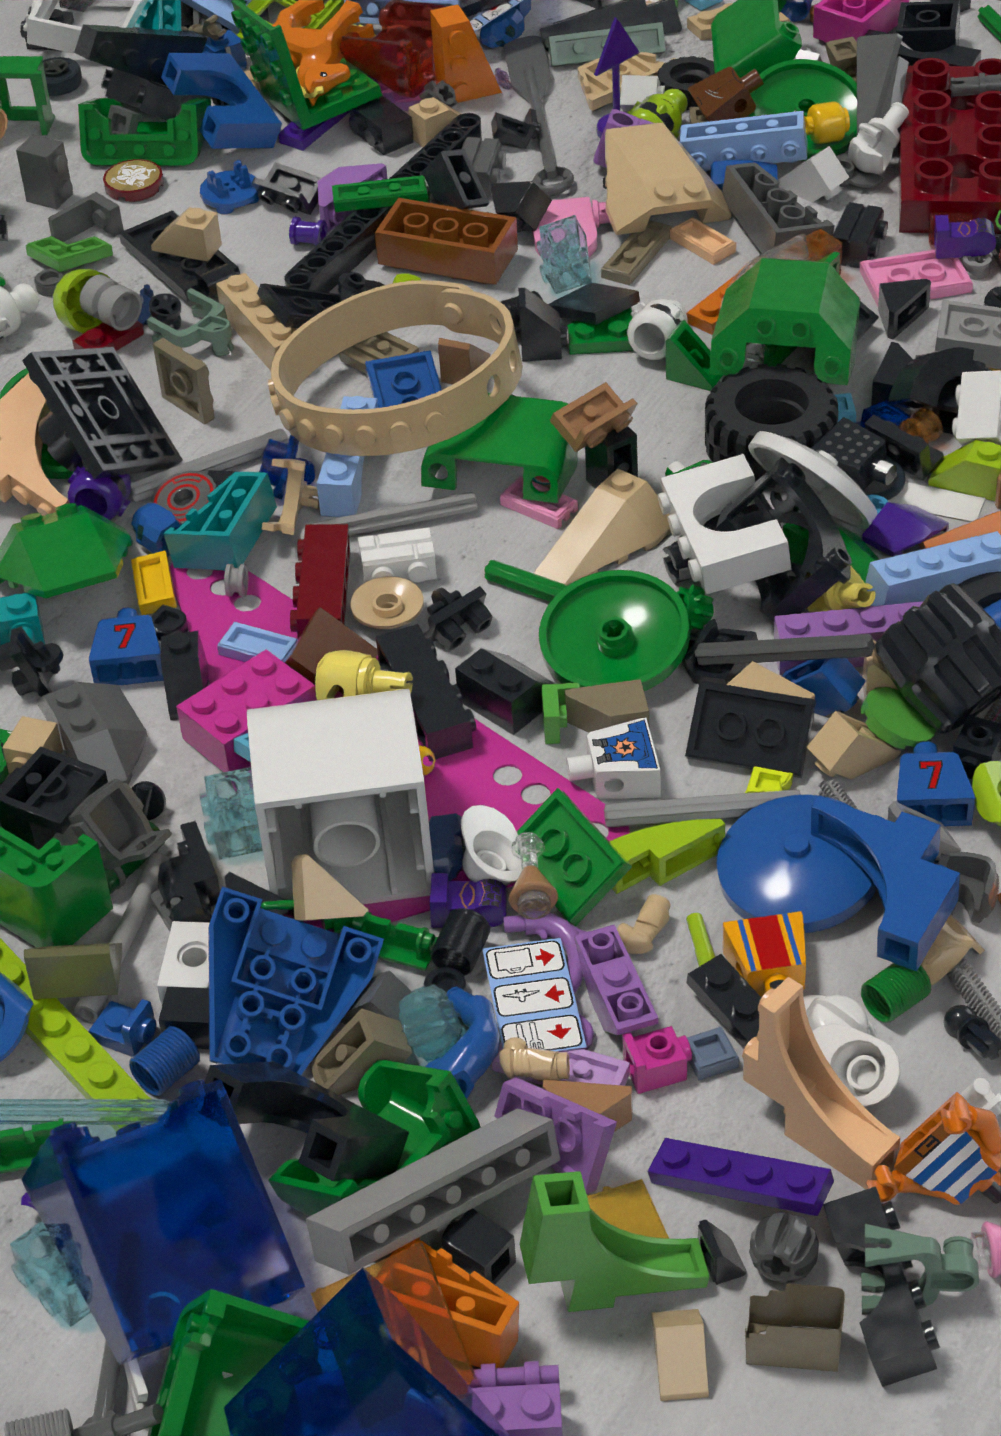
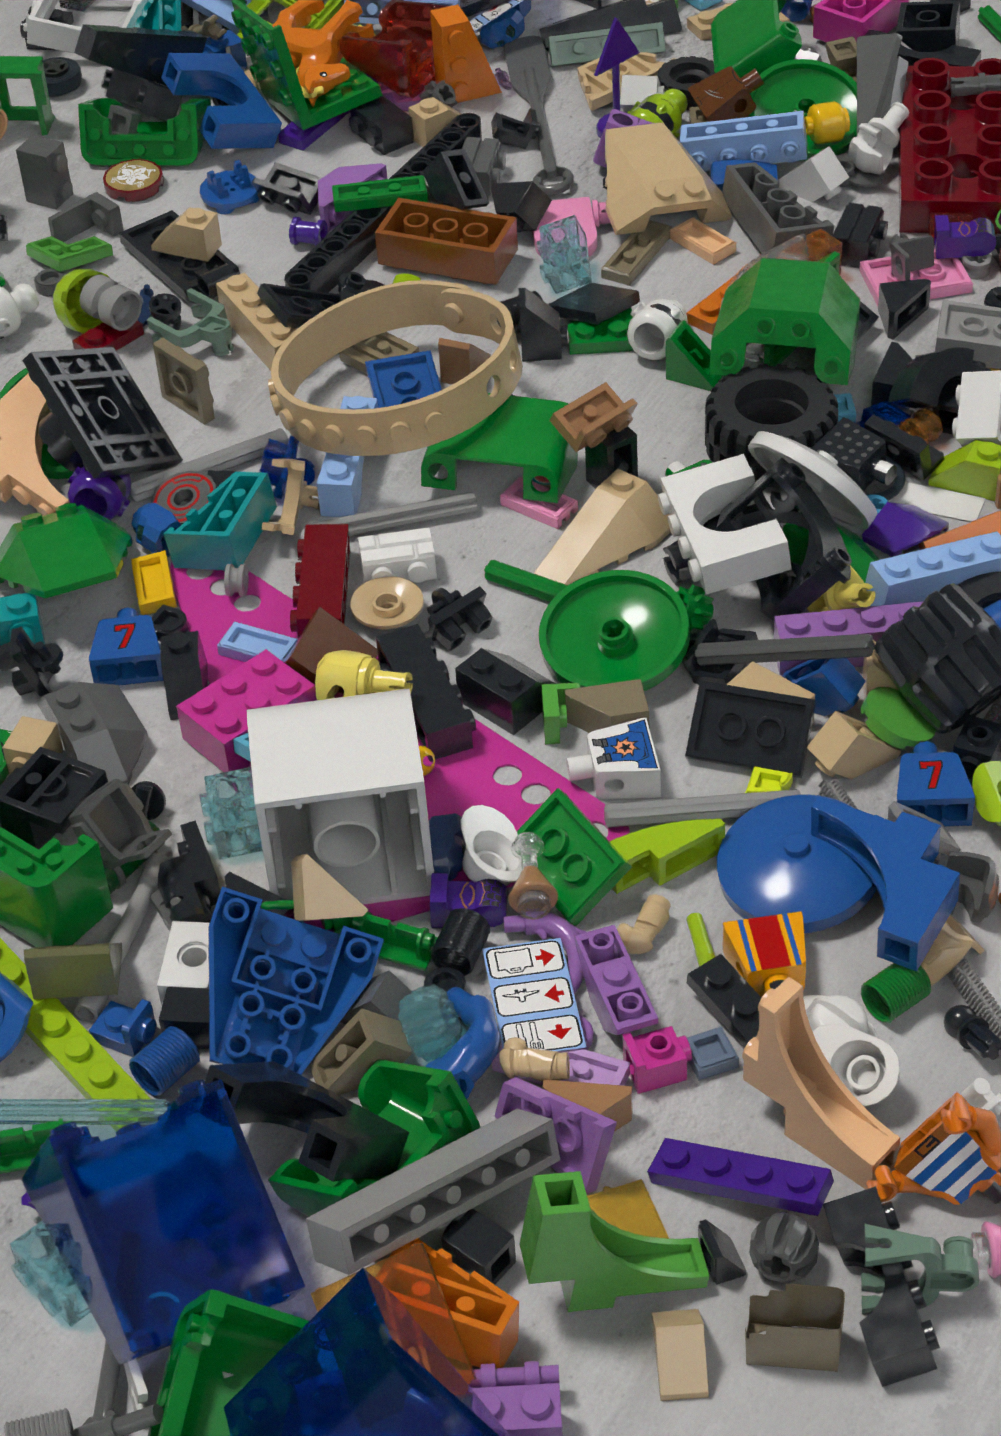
none -> dark grey bracket [889,233,934,281]

